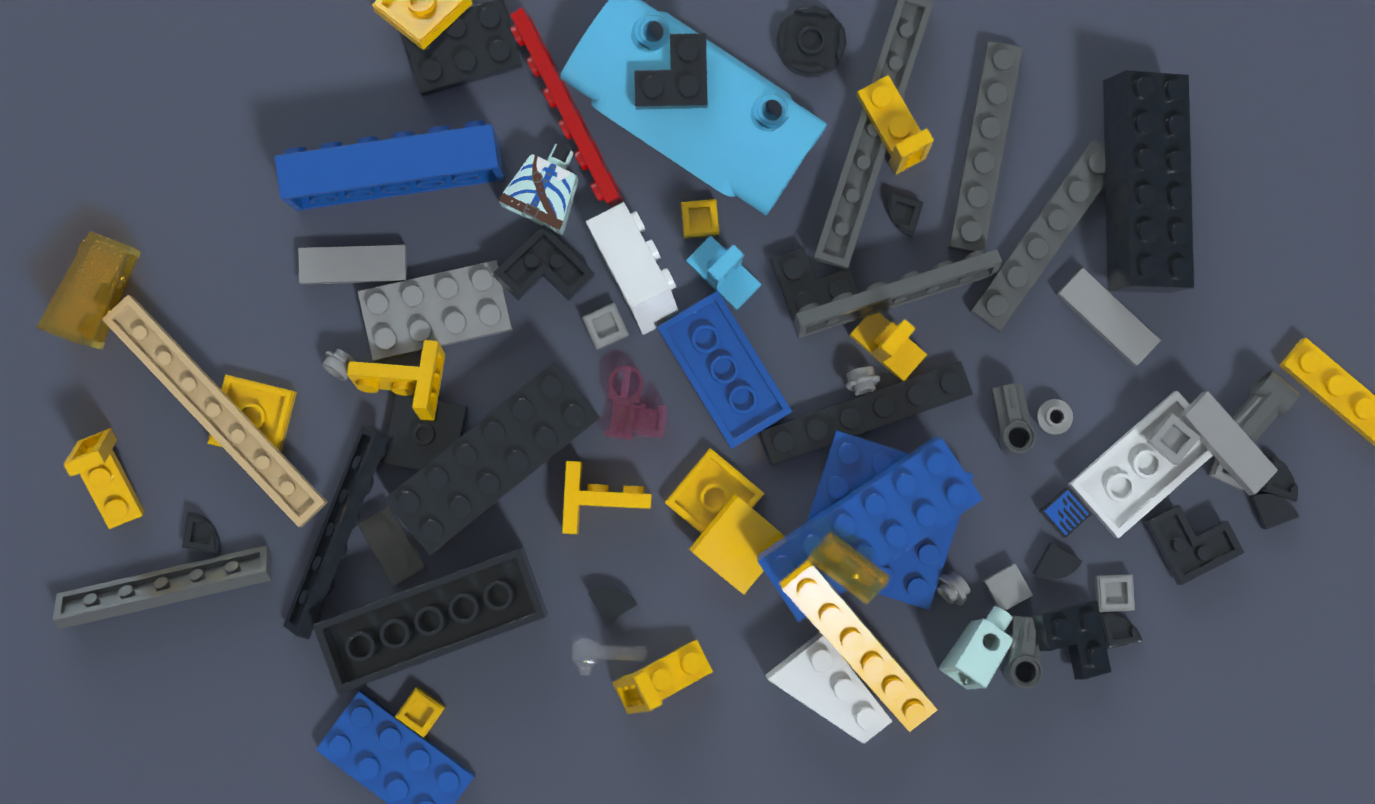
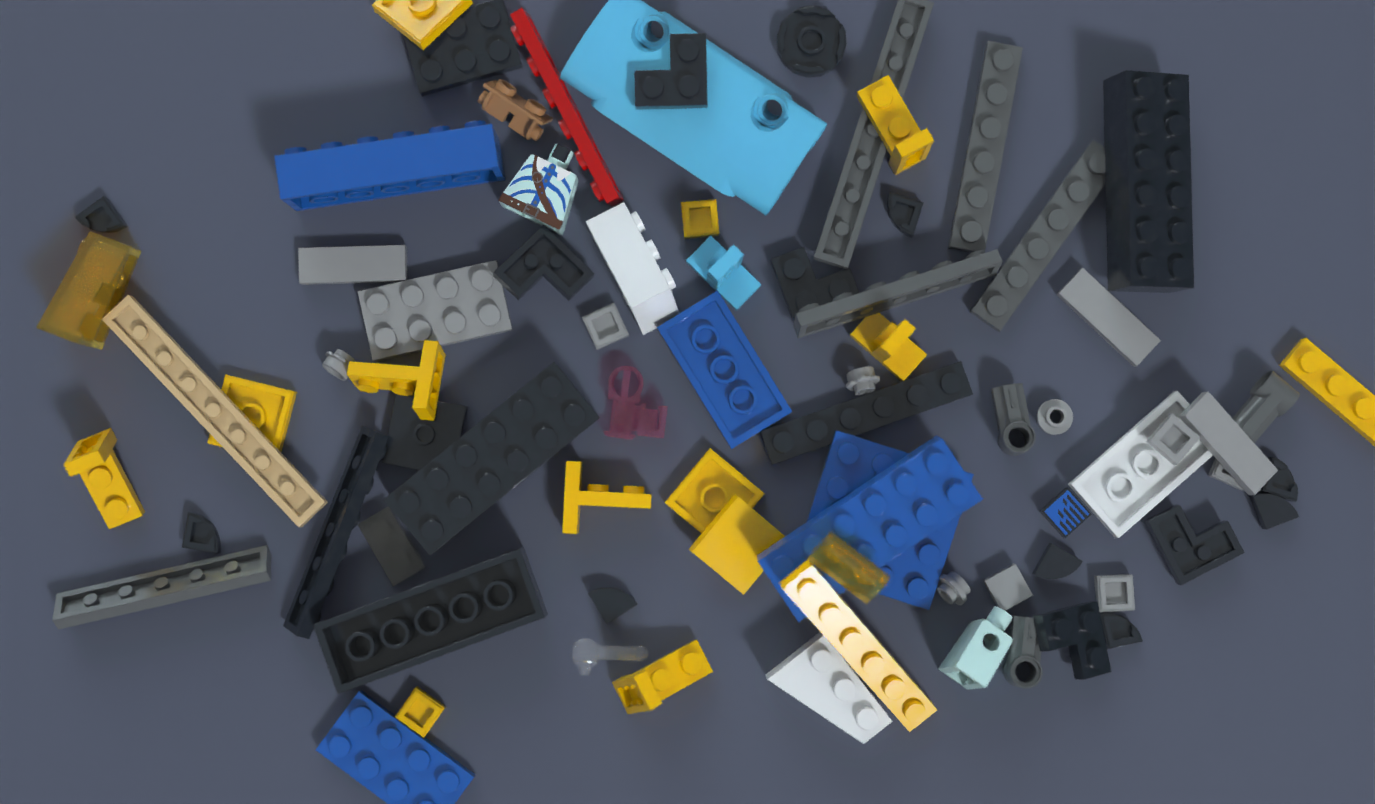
none -> black tile [75,196,128,233]
none -> medium nougat hinge [478,79,553,141]

